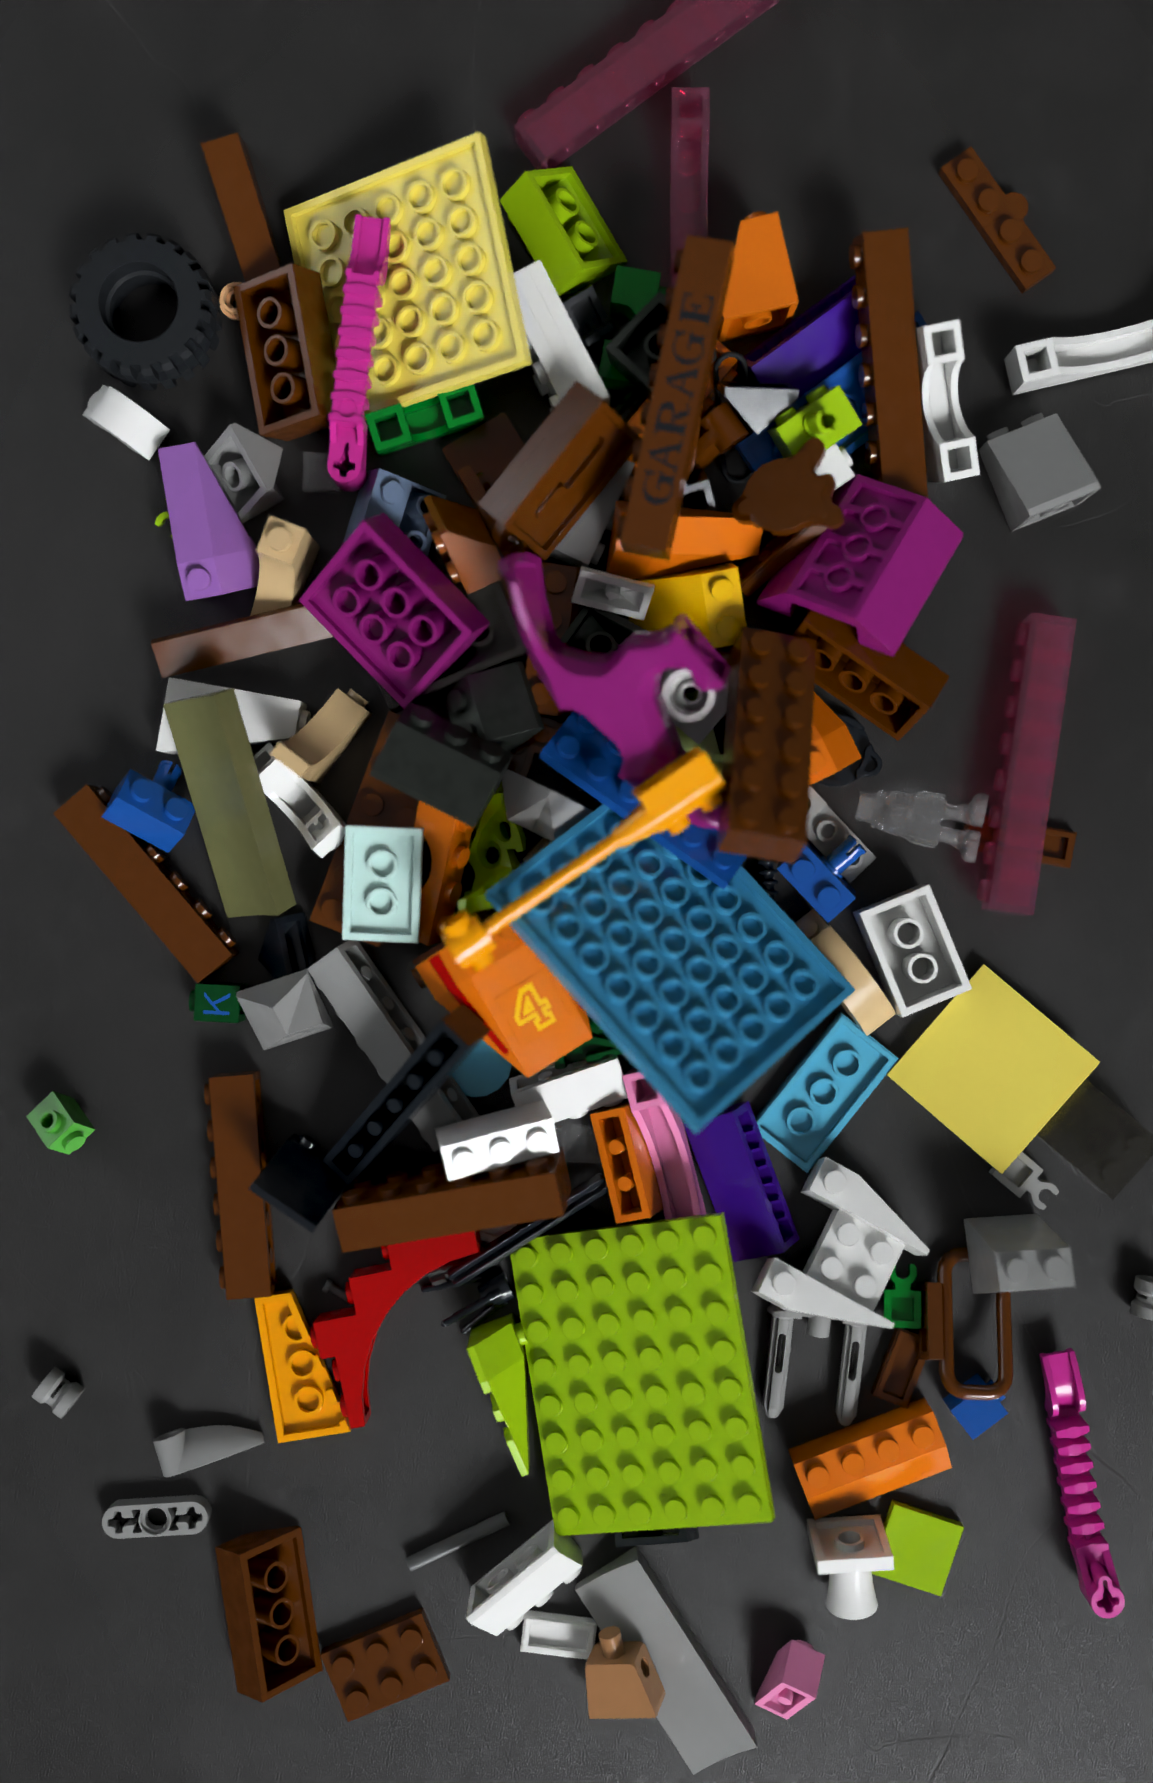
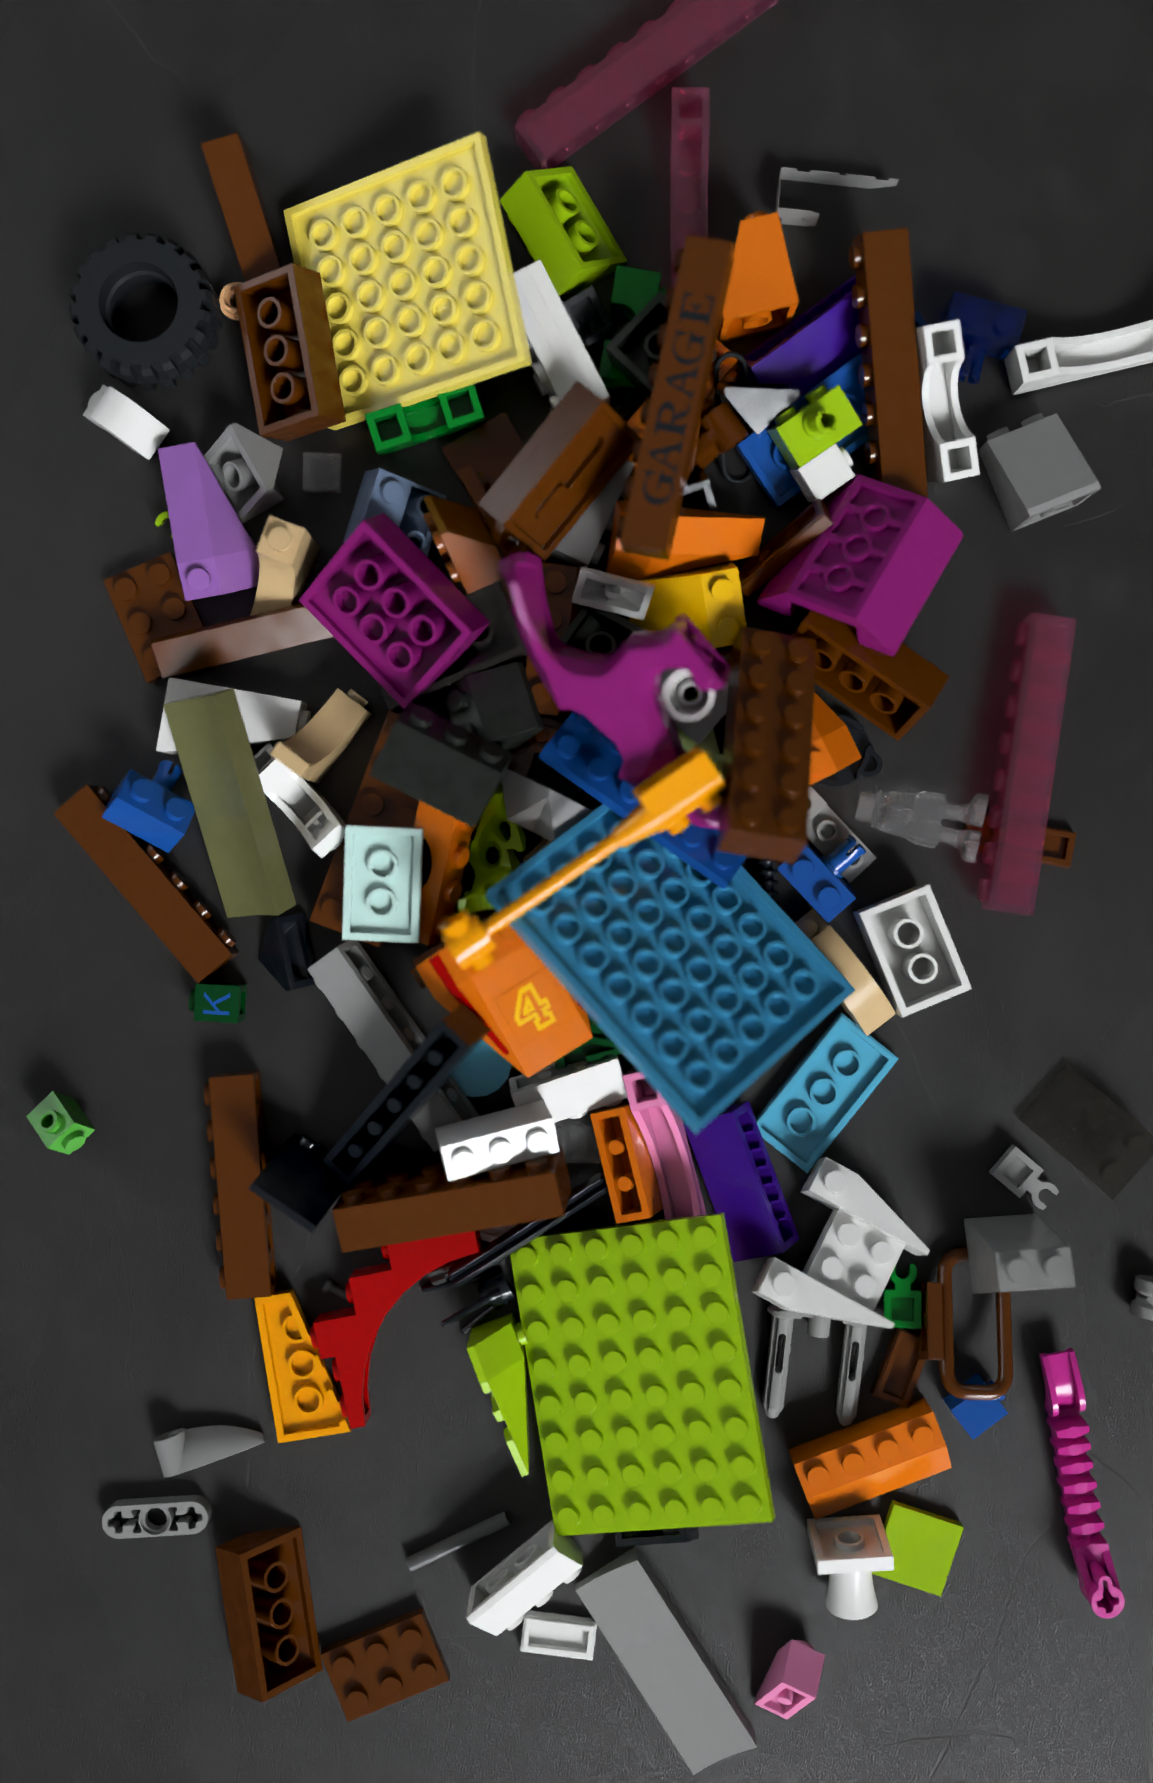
light grey wheel [32,1366,85,1419] -> none
light grey slope [236,969,333,1050] -> none
dark pink piece [327,214,391,492] -> none
medium nougat torso [585,1626,666,1719] -> none
reddish brown tile [732,438,845,536] -> none
light yellow tile [886,964,1100,1174] -> none
reddish brown hinge [938,146,1056,294] -> none
none -> reddish brown plate [103,551,205,684]
none -> light grey piece [775,167,899,227]
none -> clear blue brick [941,291,1027,384]

